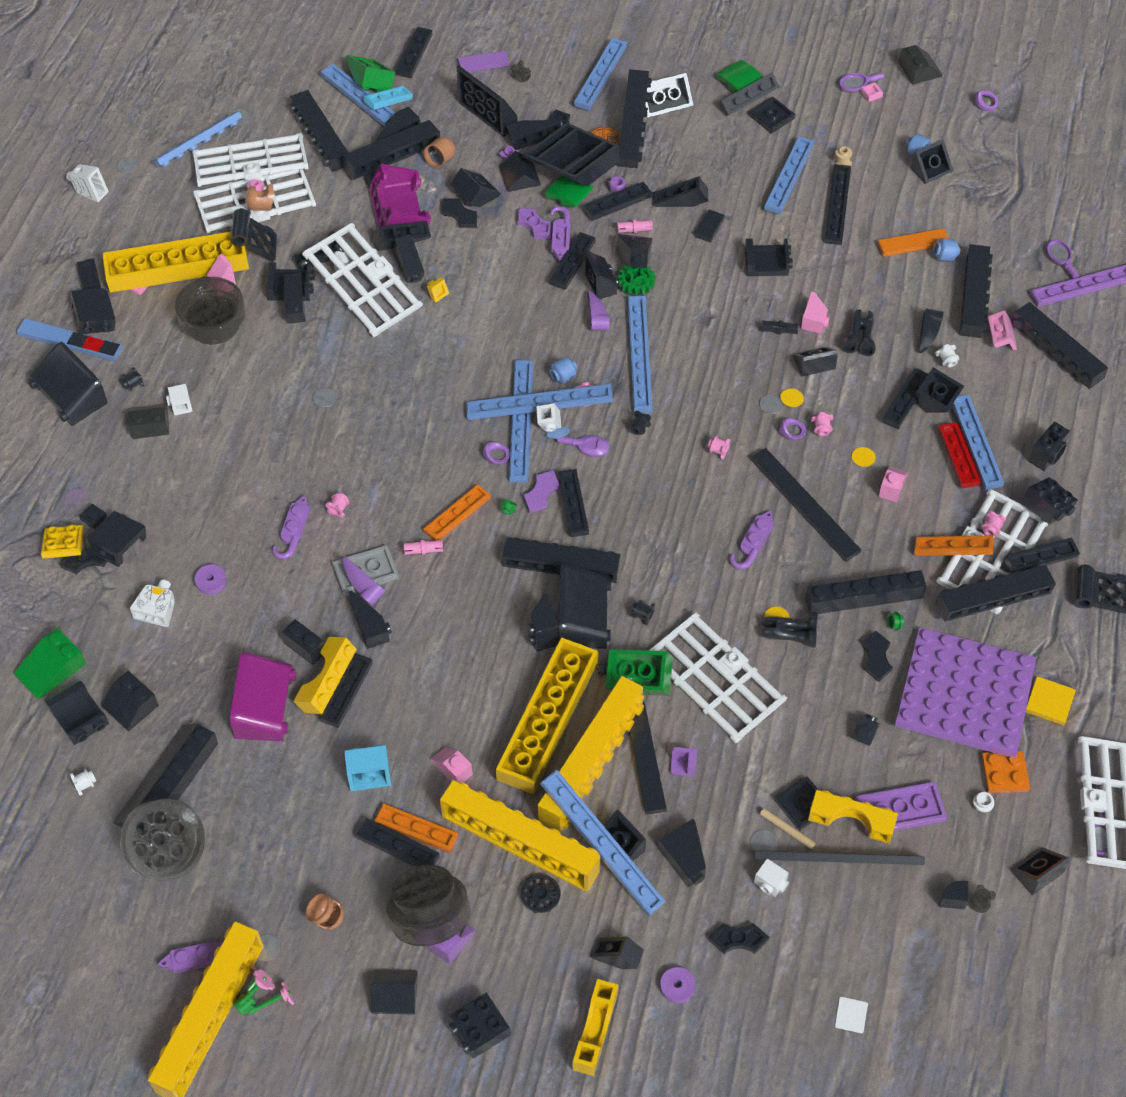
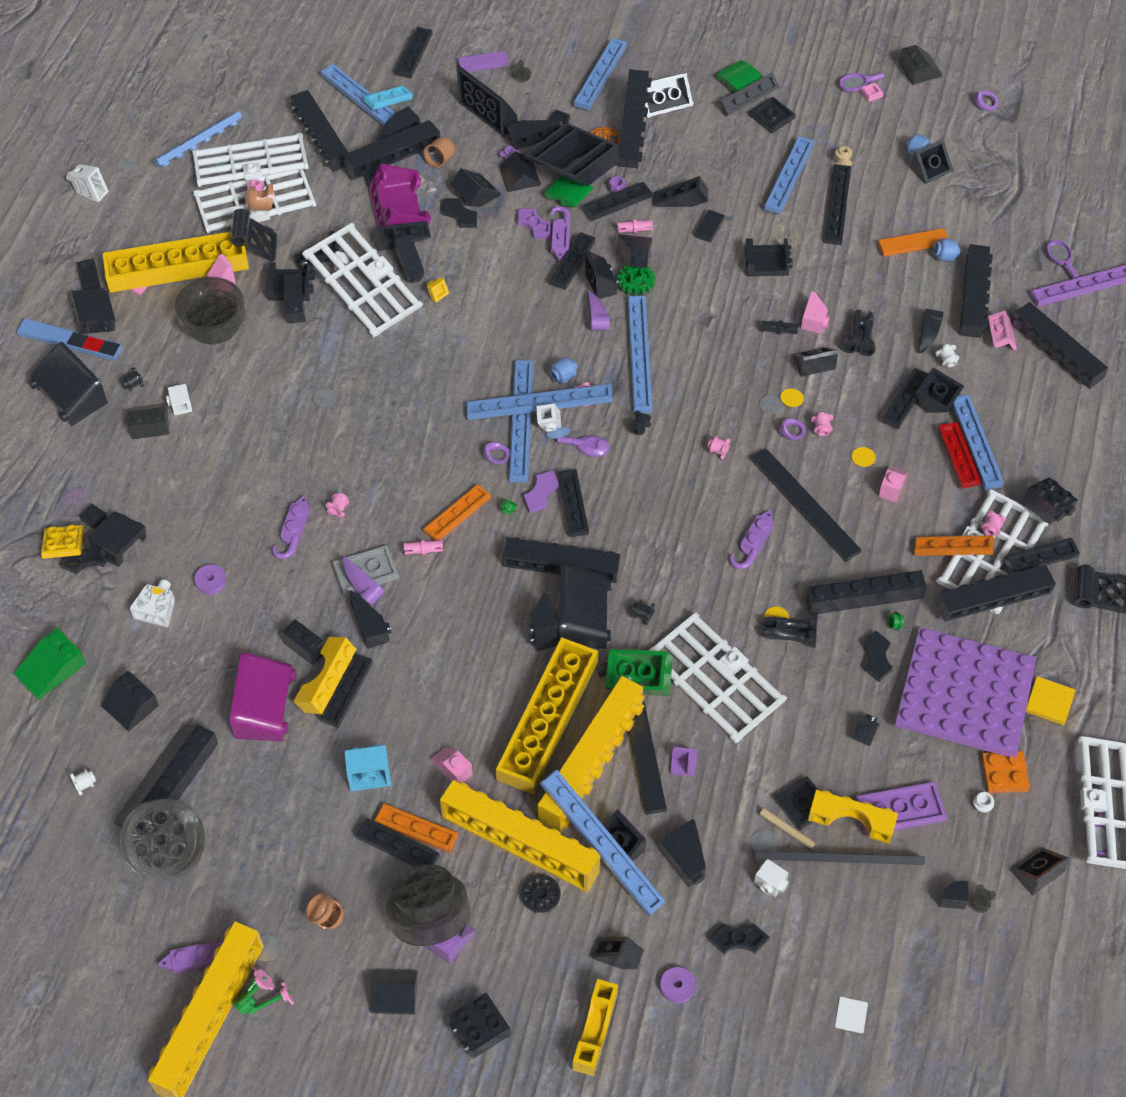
black panel [46,681,109,745] -> none
green slope [346,55,395,92] -> none
black brick [1028,421,1070,471] -> none

